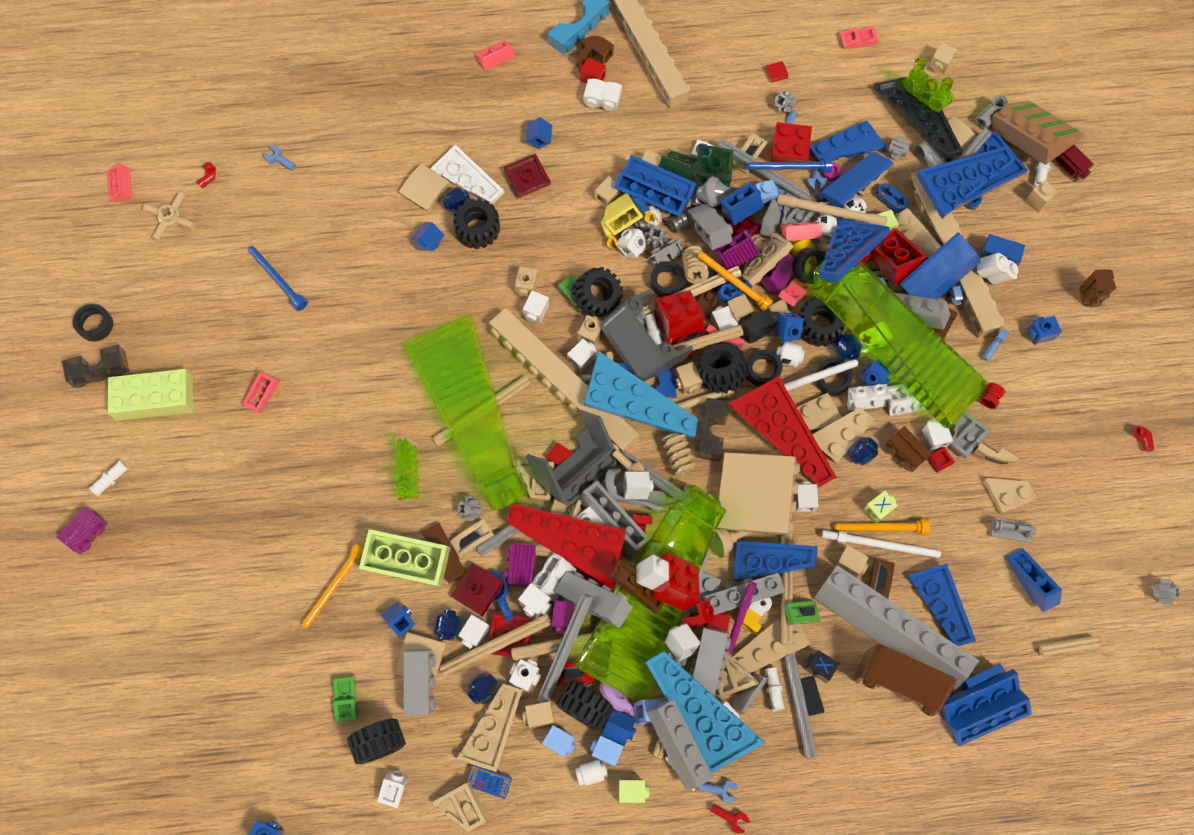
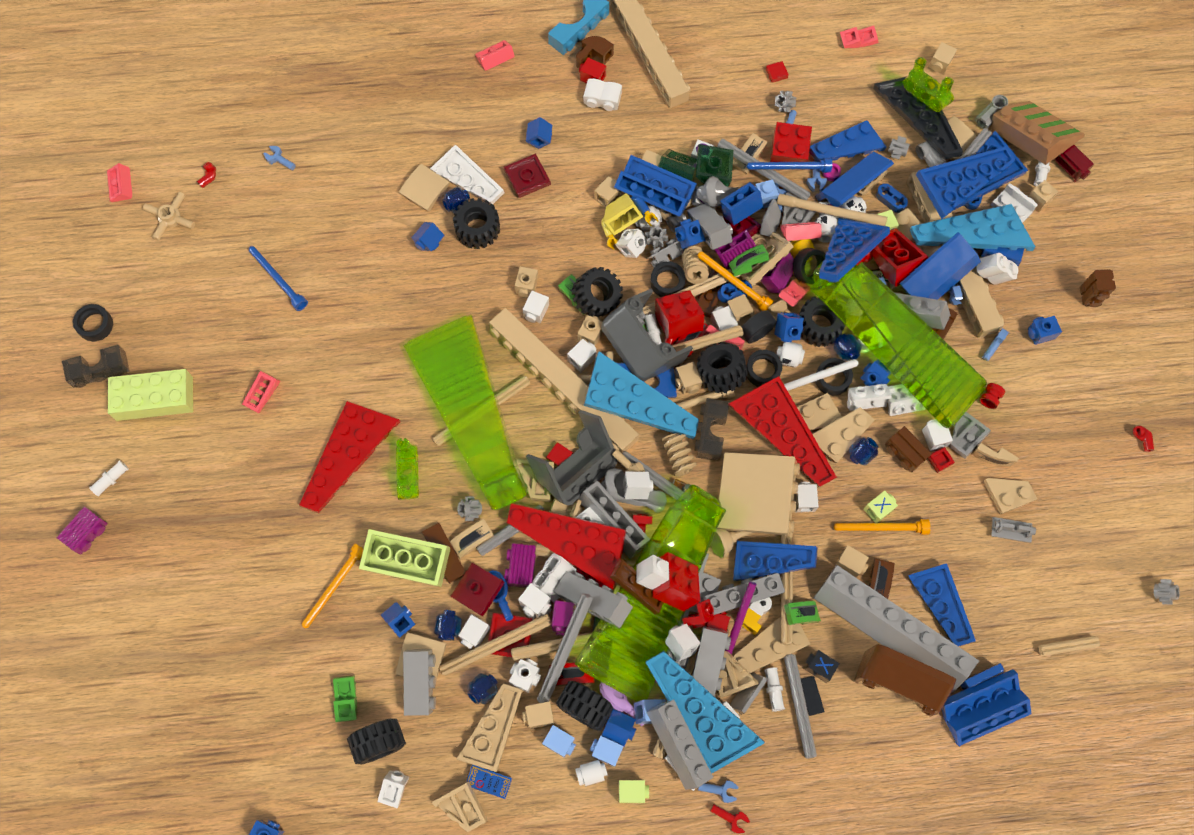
white bar [821,530,941,558] -> none
blue slope [1006,548,1062,612] -> none
none -> red wing [299,401,400,514]
none -> blue brick [675,219,706,249]
none -> bright green slope [729,244,769,277]
none -> dark azure wing [910,204,1035,251]
none -> white bracket [991,183,1038,223]

